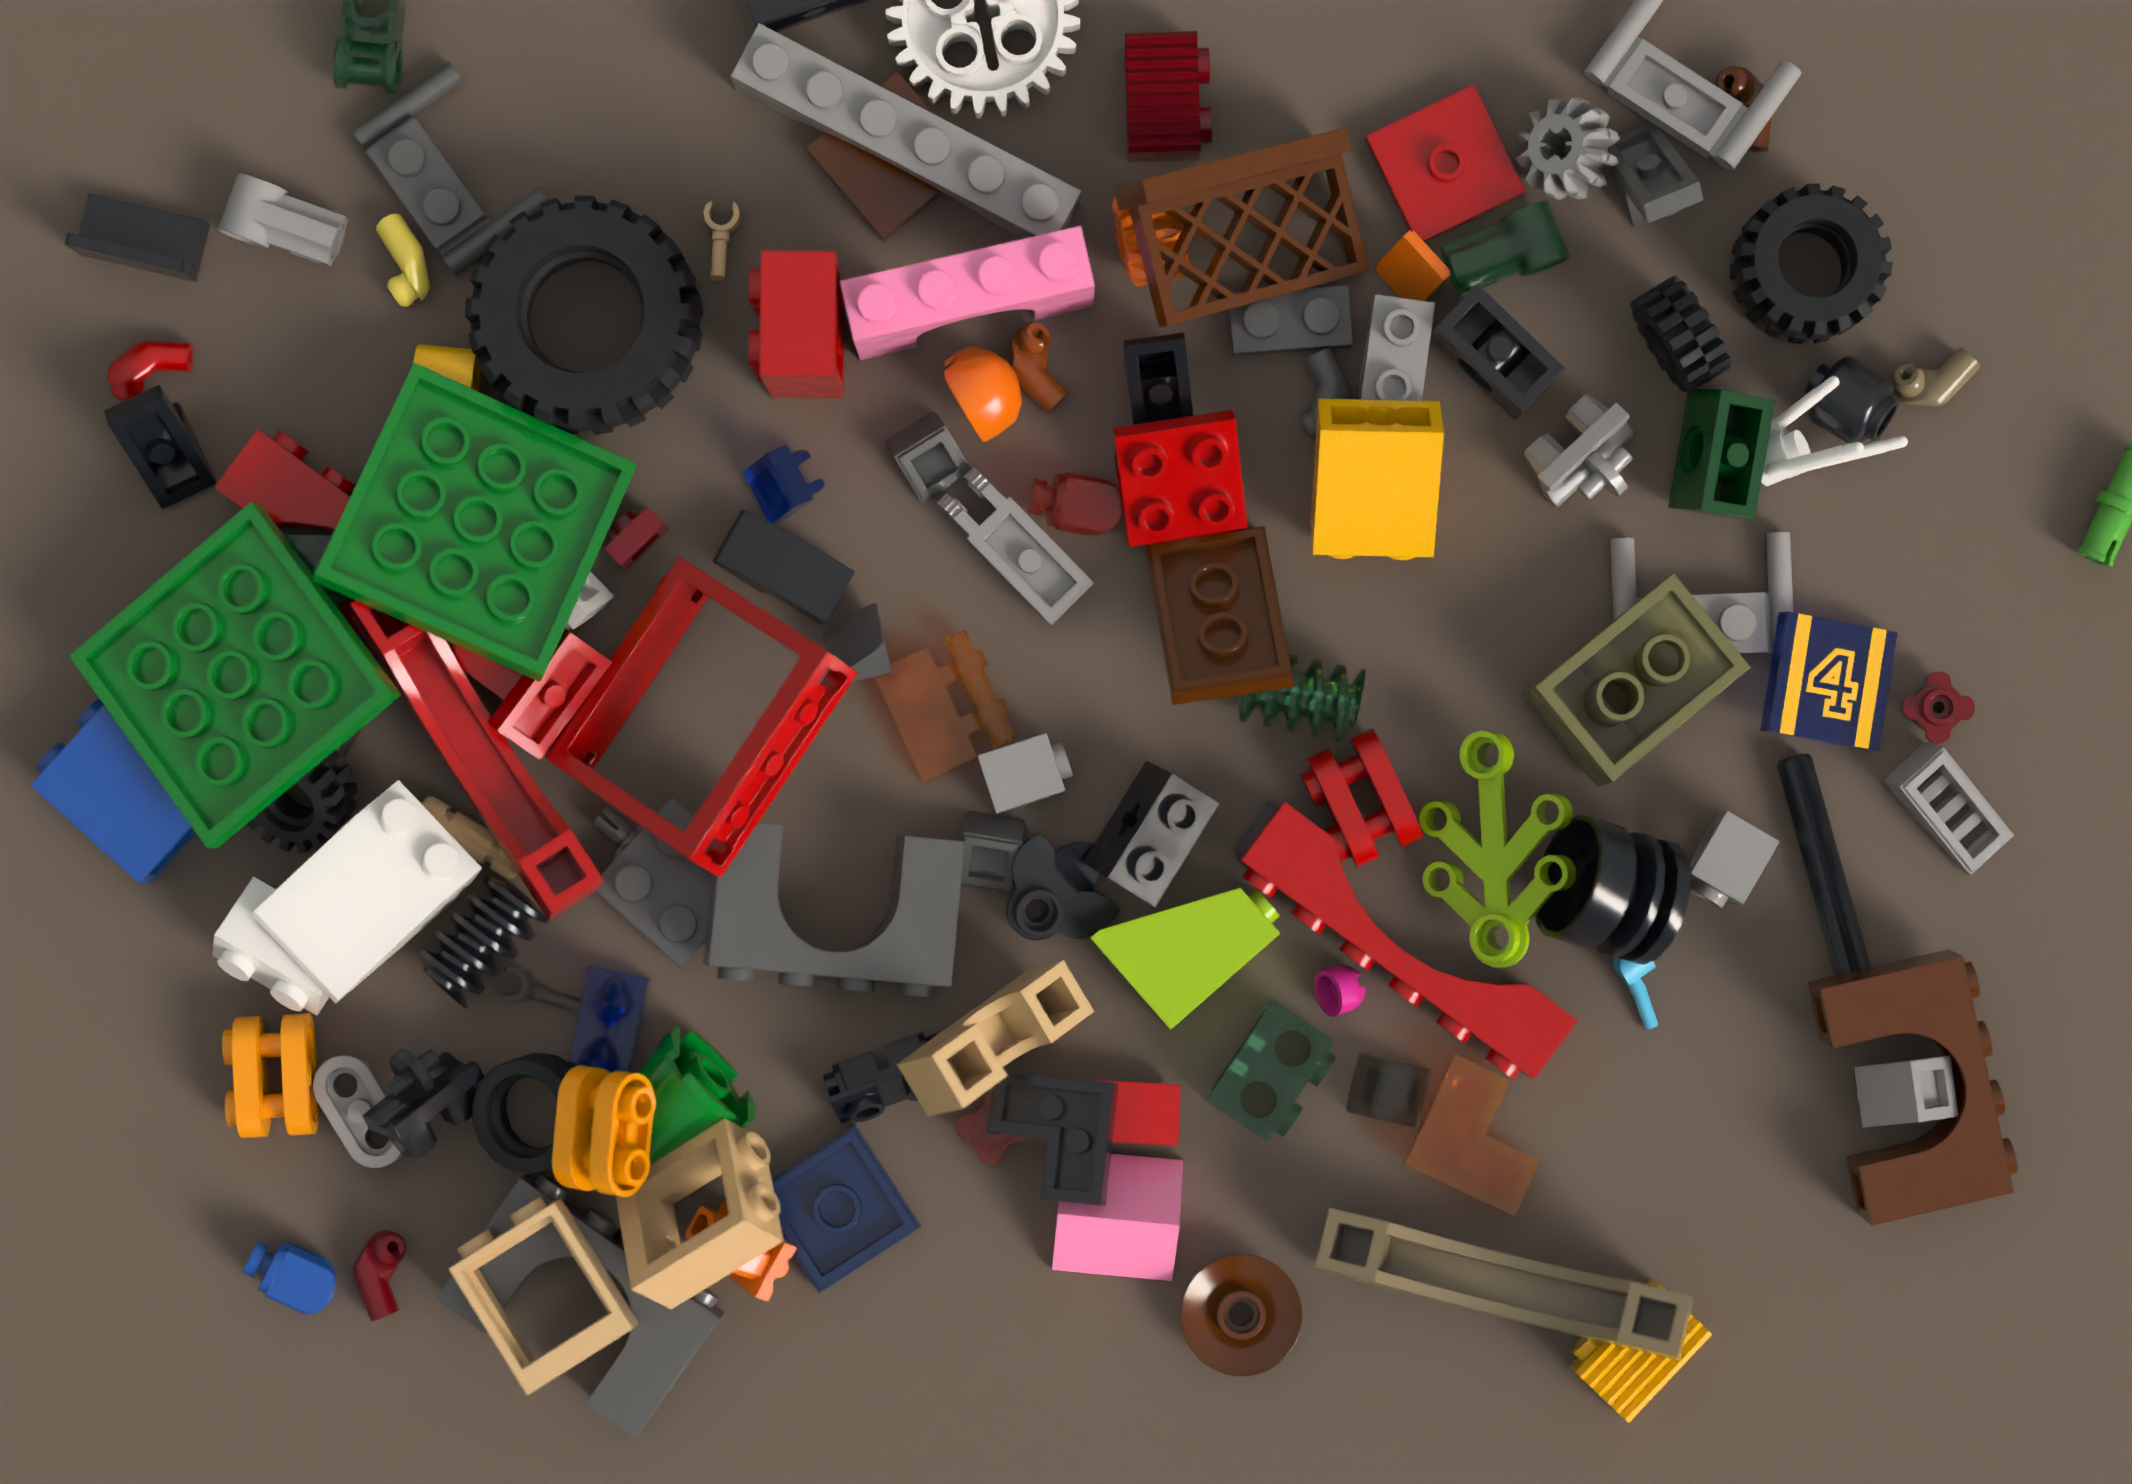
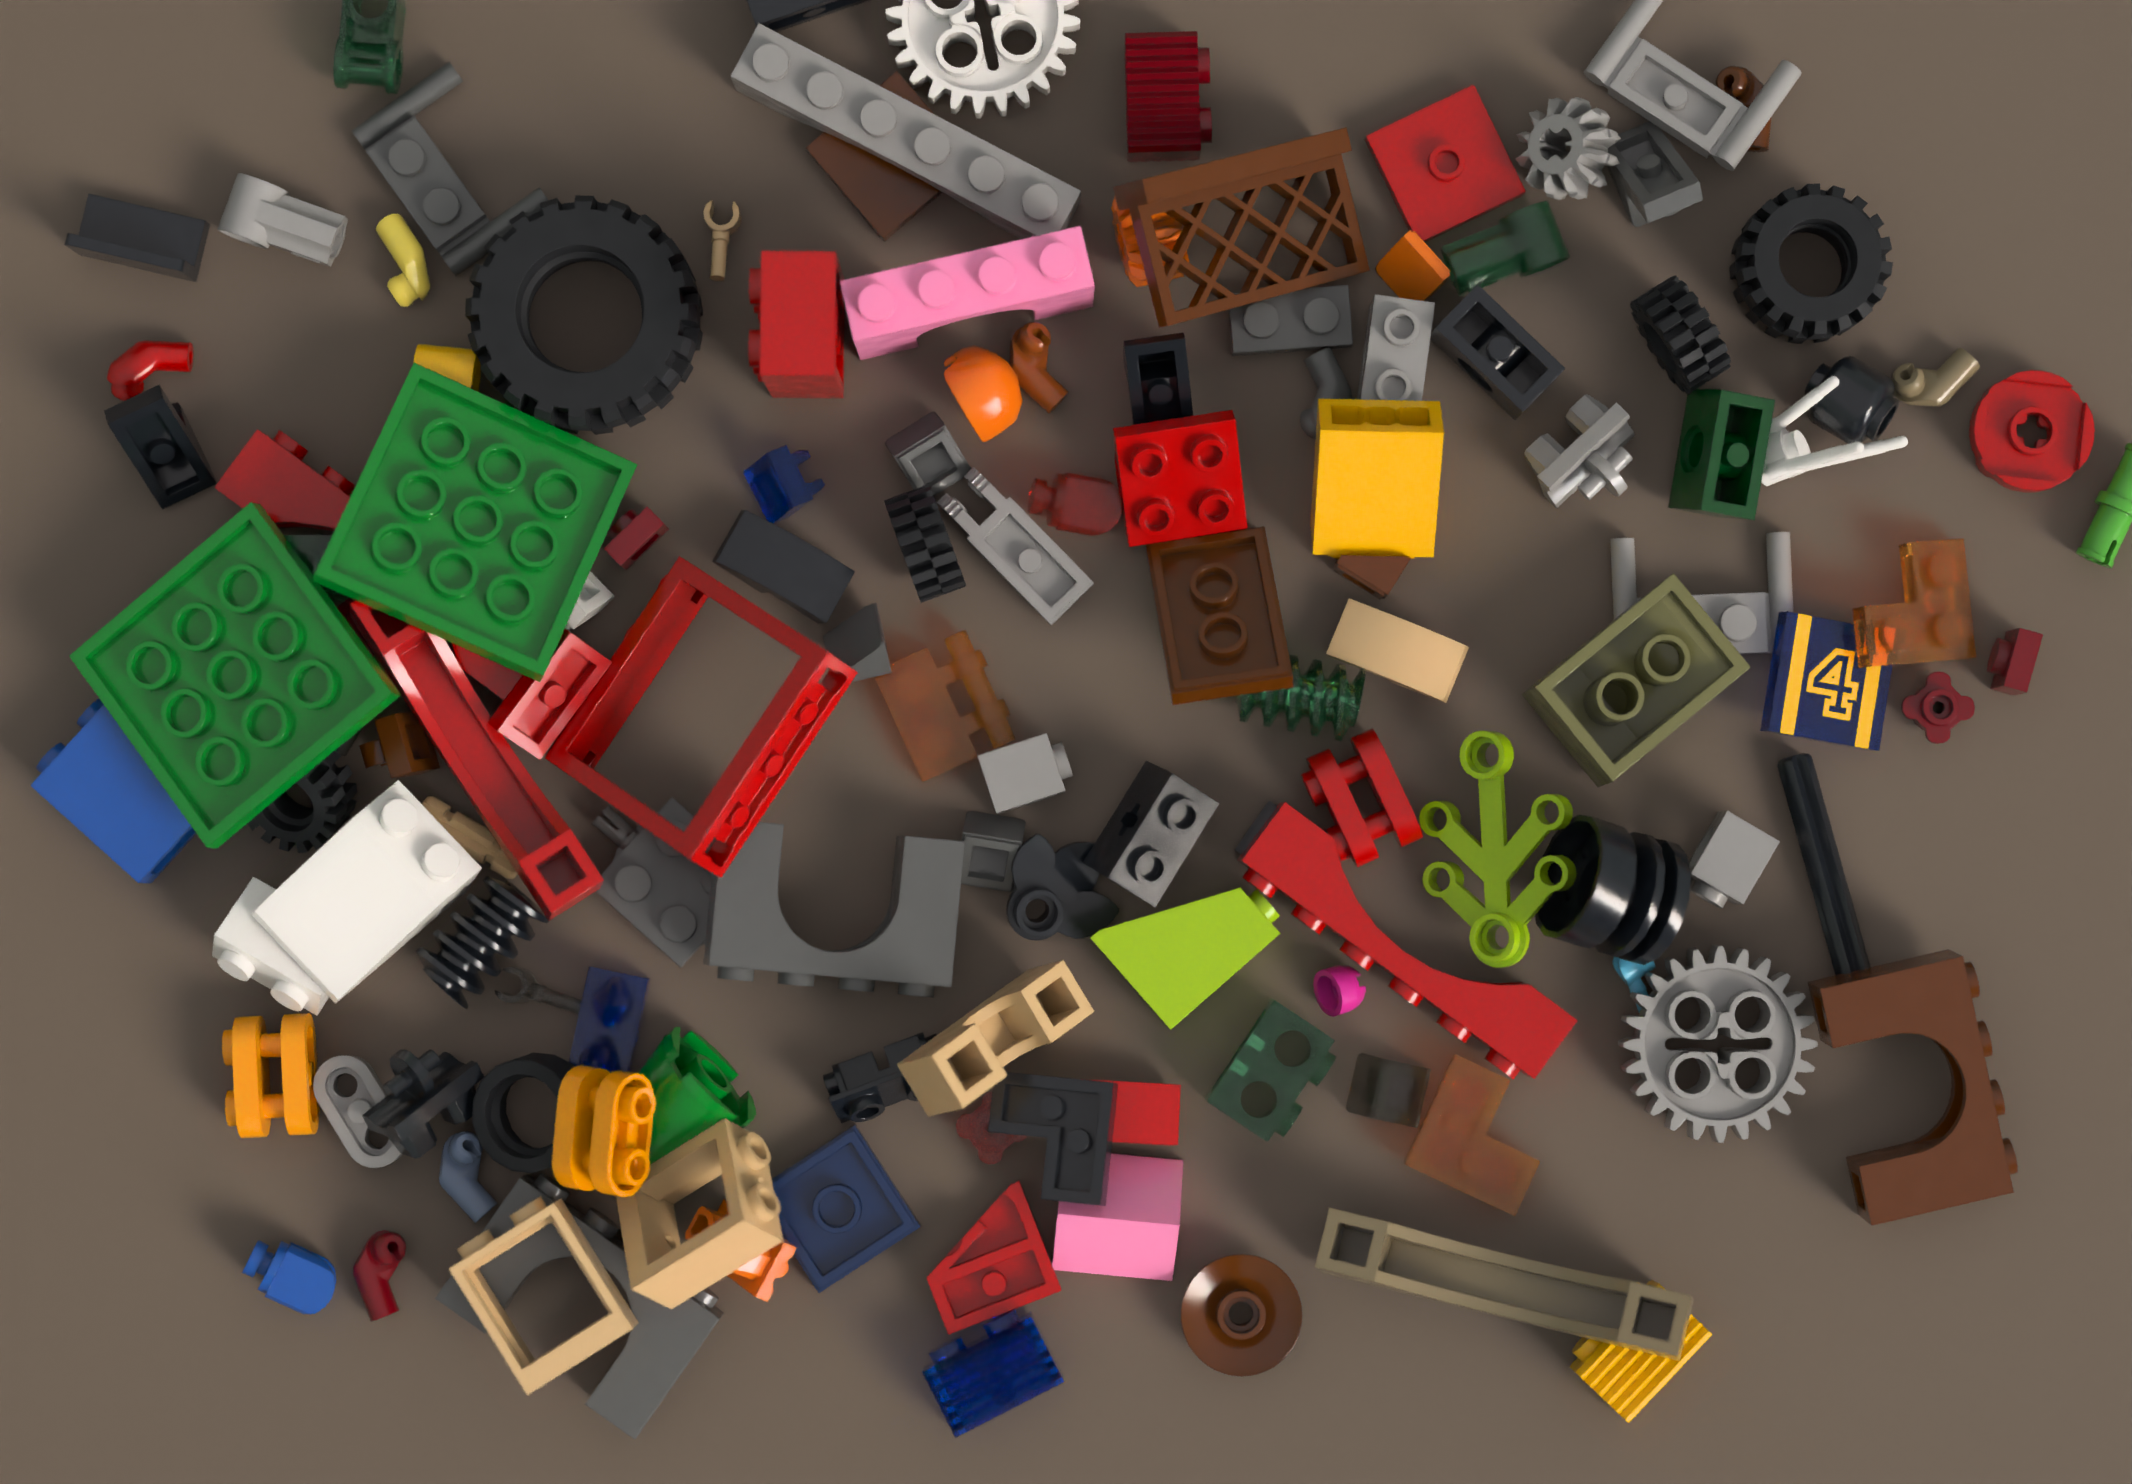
light grey brick [1854,1056,1958,1128] -> none
light grey slope [1883,742,2014,875] -> none
none -> reddish brown tile [359,712,440,779]
none -> sand blue arm [439,1131,497,1223]
none -> black tyre [884,484,966,603]
none -> clear blue brick [922,1309,1064,1438]
none -> red wing [926,1180,1062,1335]
none -> tan slope [1326,598,1469,703]
none -> reddish brown slope [1333,555,1411,600]
none -> light grey gear [1618,945,1818,1143]
none -> clear orange plate [1852,538,1976,668]
none -> red plate [1969,370,2095,493]
none -> dark red plate [1987,628,2043,696]

